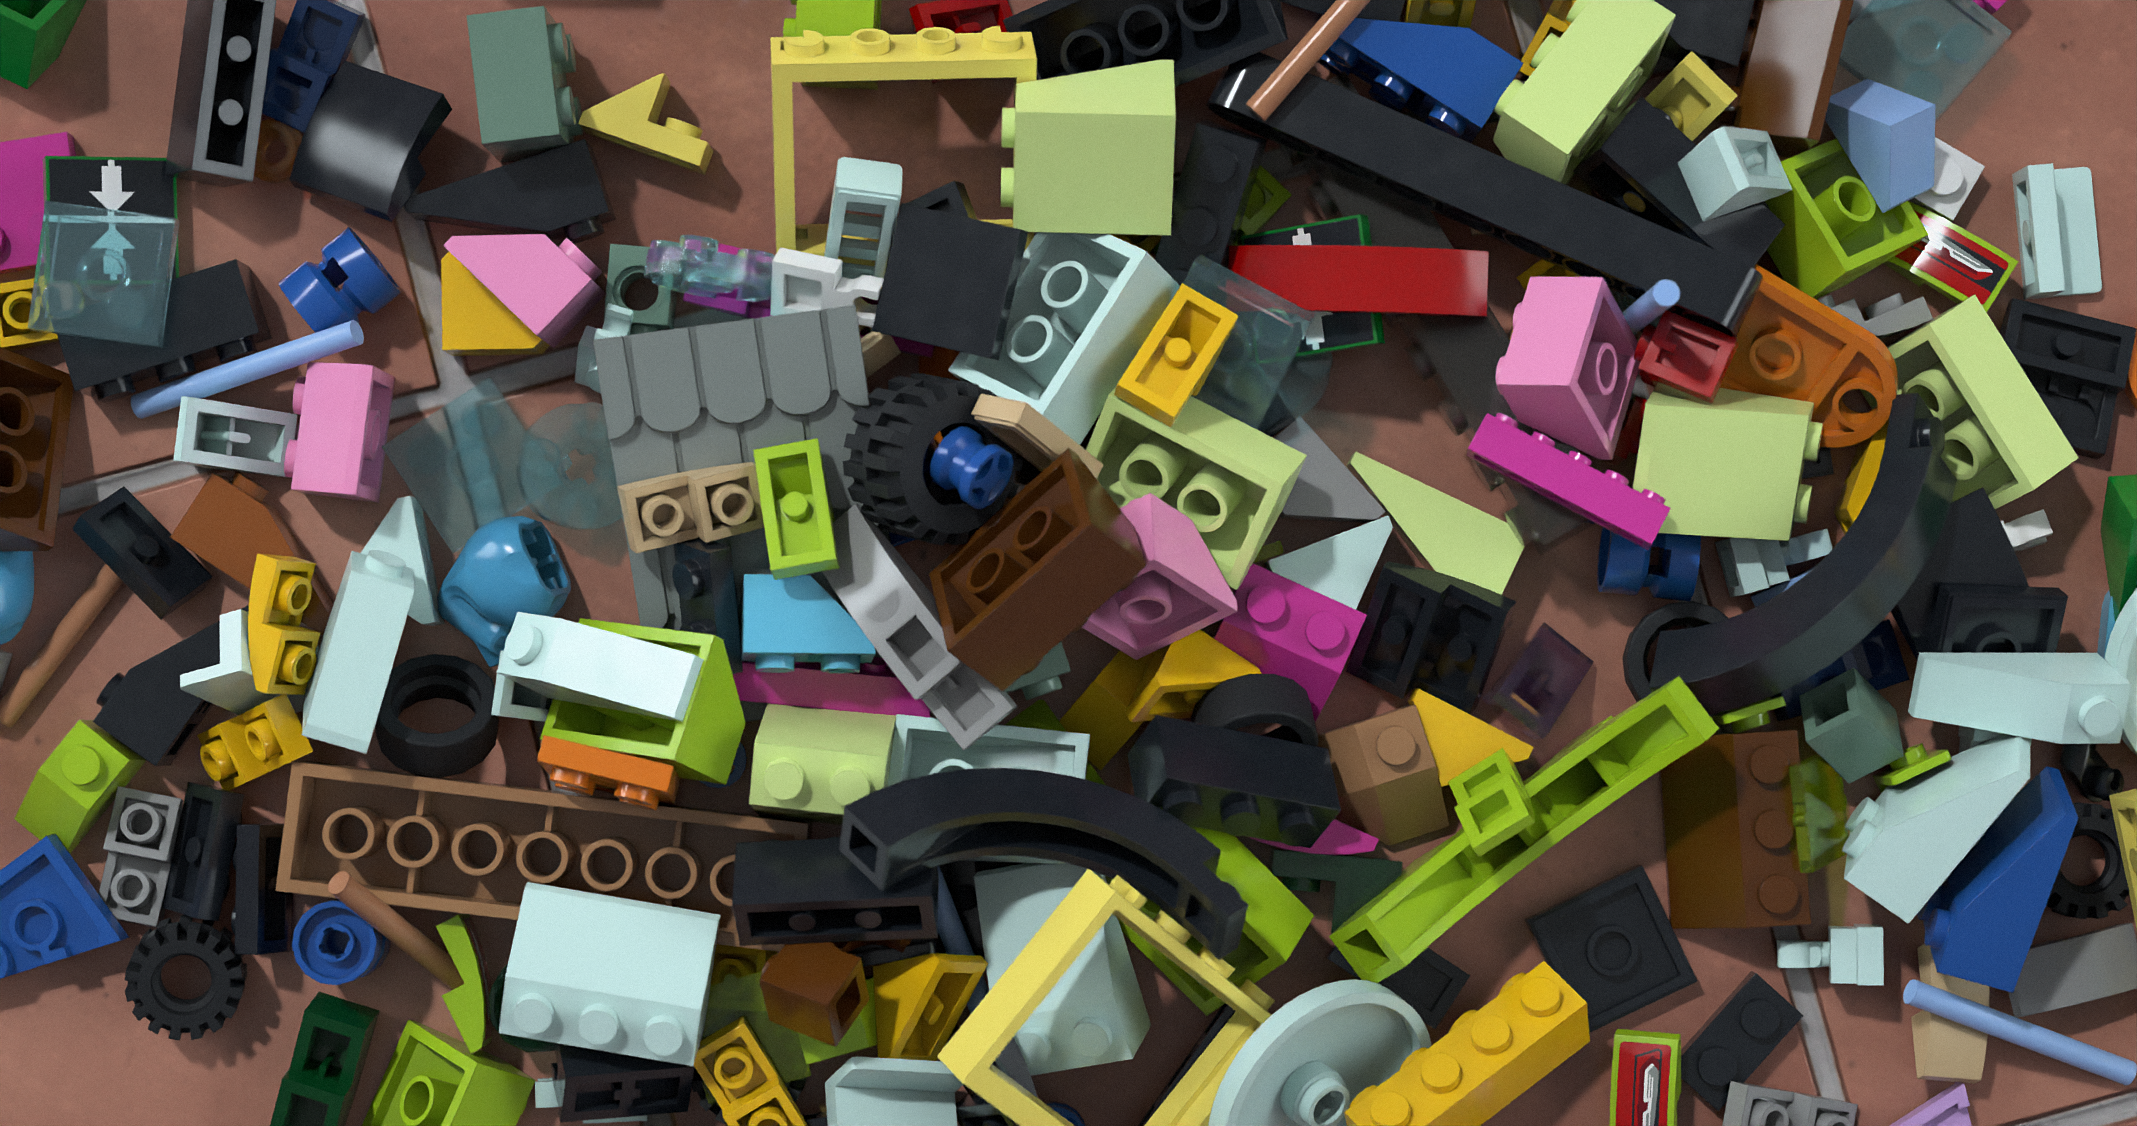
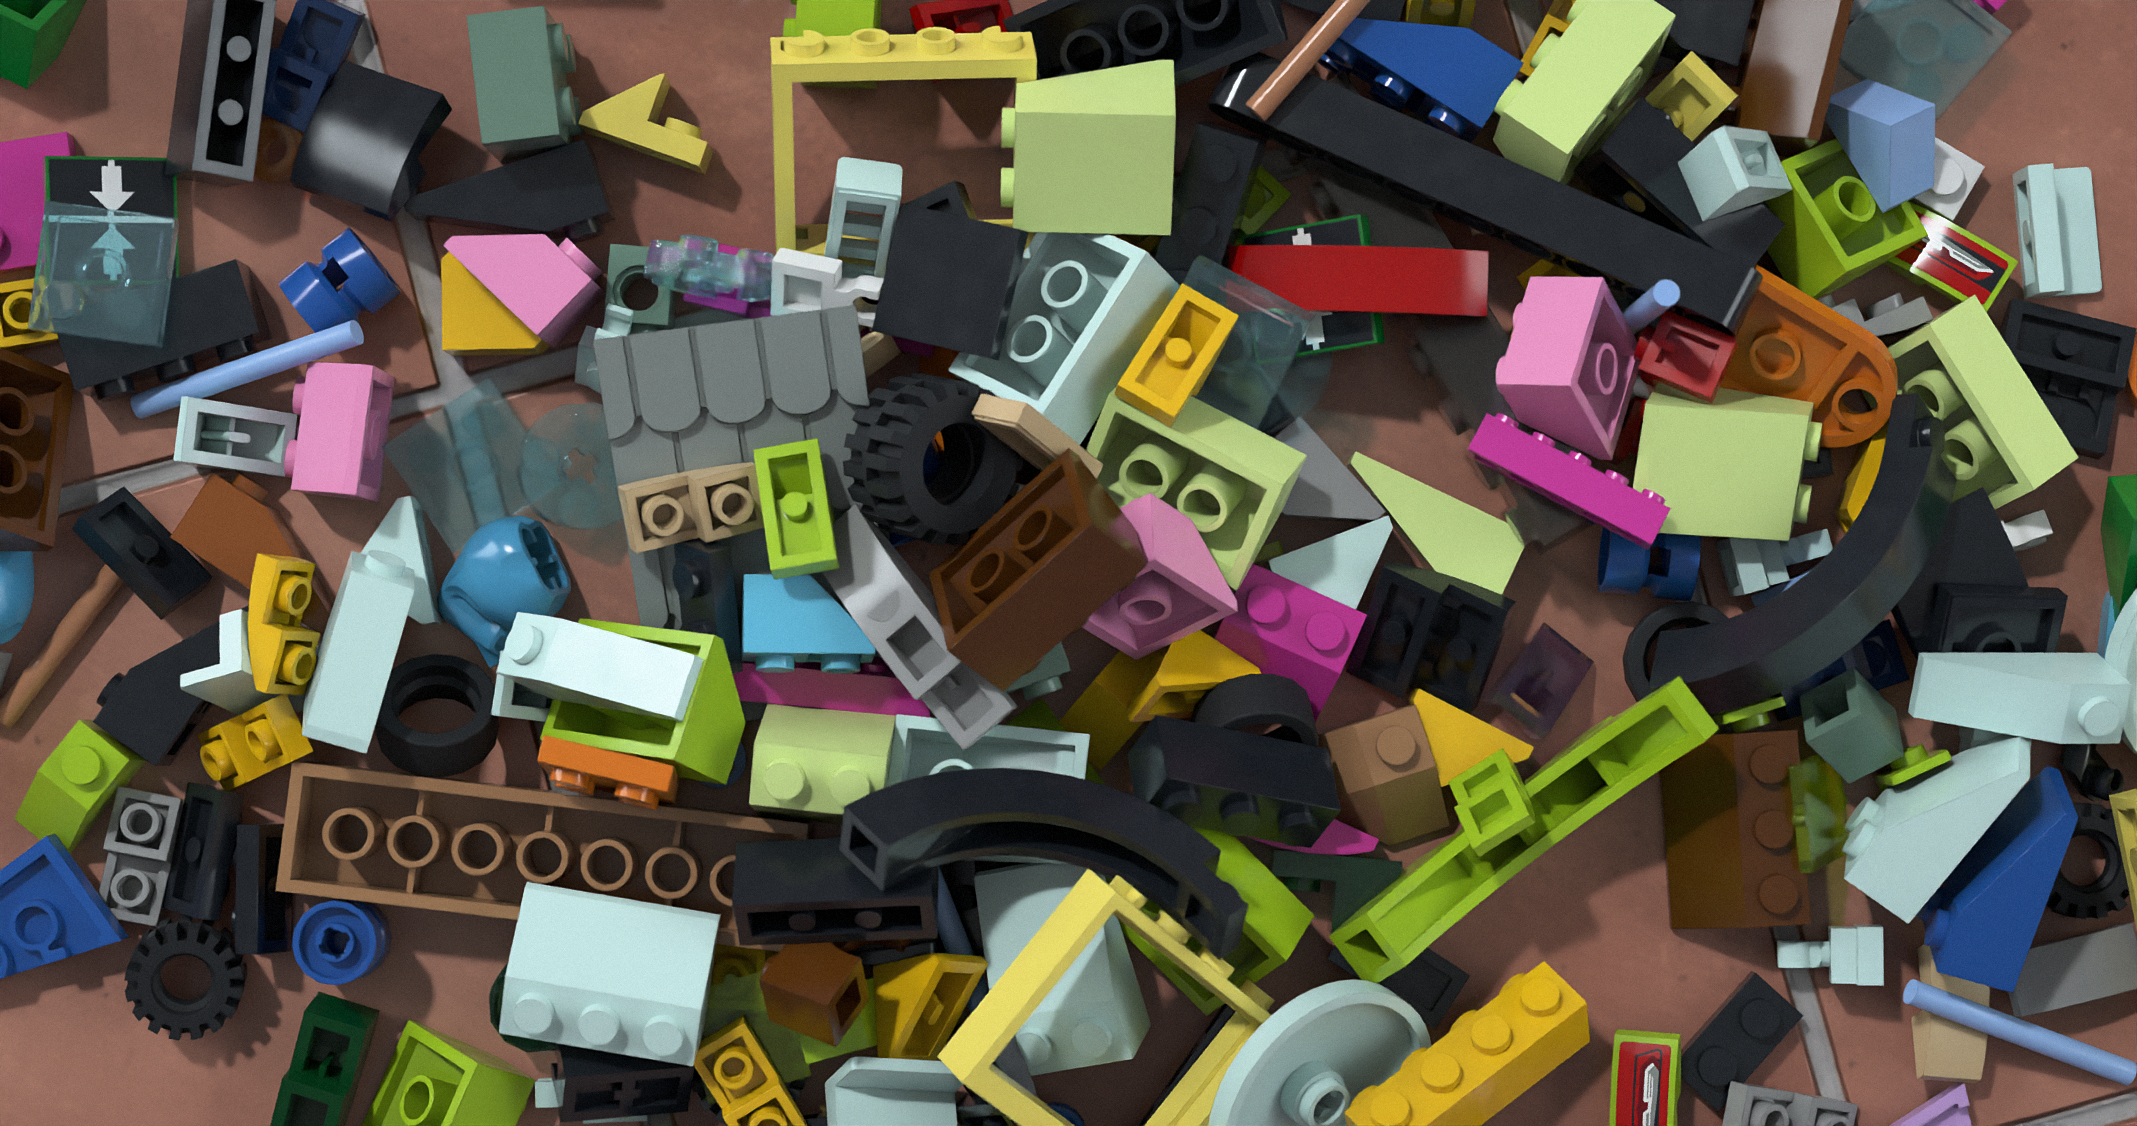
nougat bar [328,871,464,989] -> none
lime slope [436,913,494,1054] -> none
blue wheel [929,426,1013,509] -> none
black tile [1525,865,1697,1033] -> none

